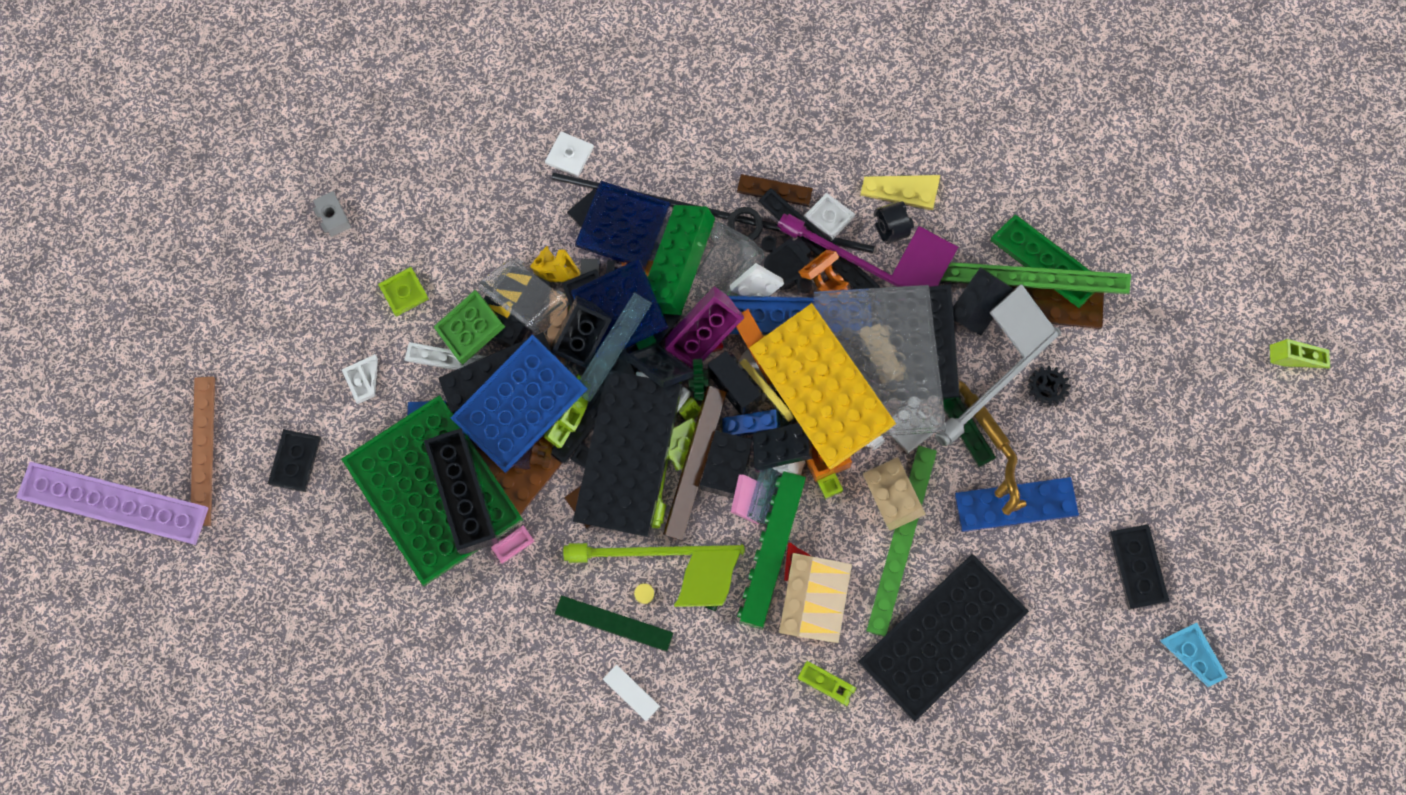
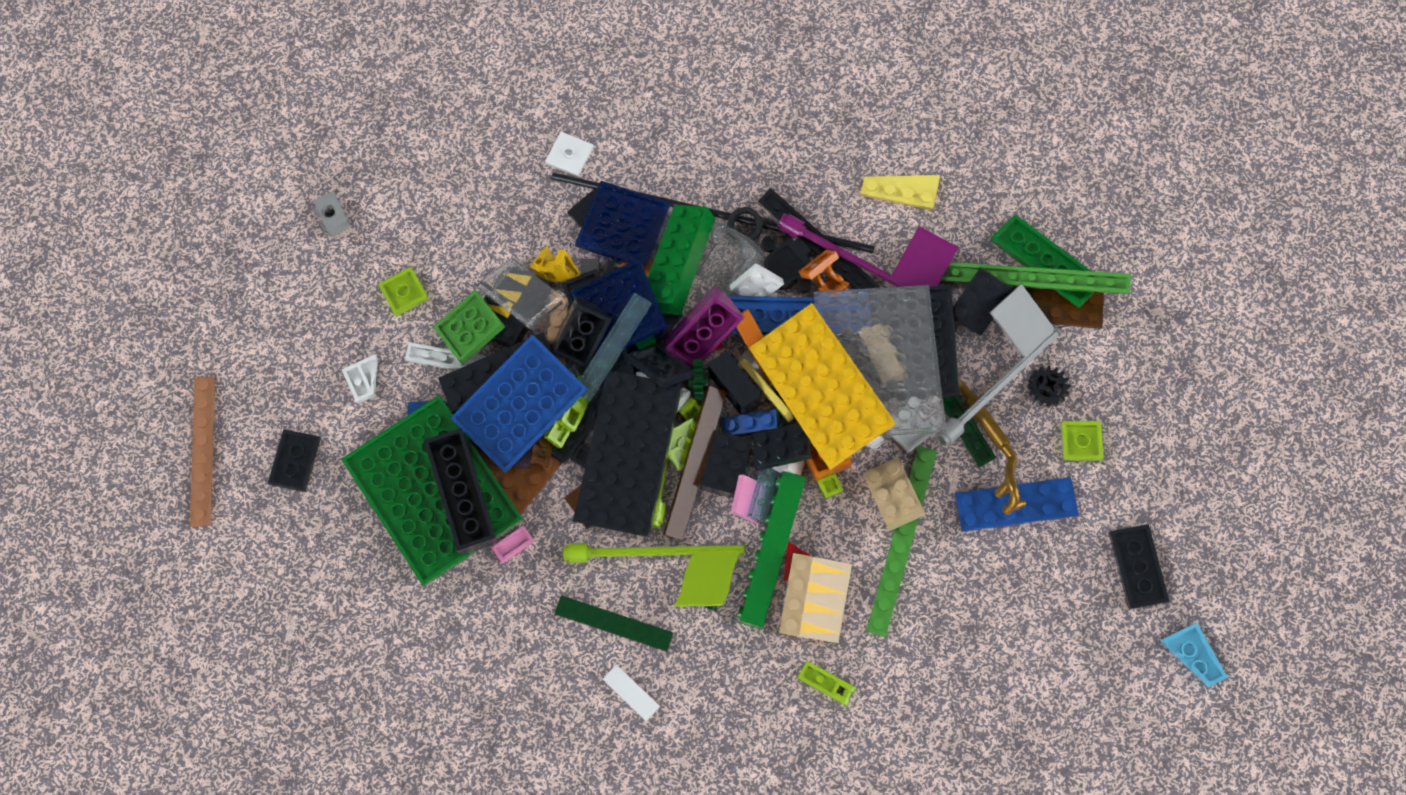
lavender plate [16,462,208,545] -> none
light yellow tile [634,584,654,604] -> none
reddish brown plate [737,174,813,207] -> none
white plate [803,193,855,241] -> none
black plate [857,554,1029,722] -> none
black brick [874,201,914,244] -> none
lime slope [1270,339,1330,368] -> none
none -> lime plate [1061,421,1104,461]

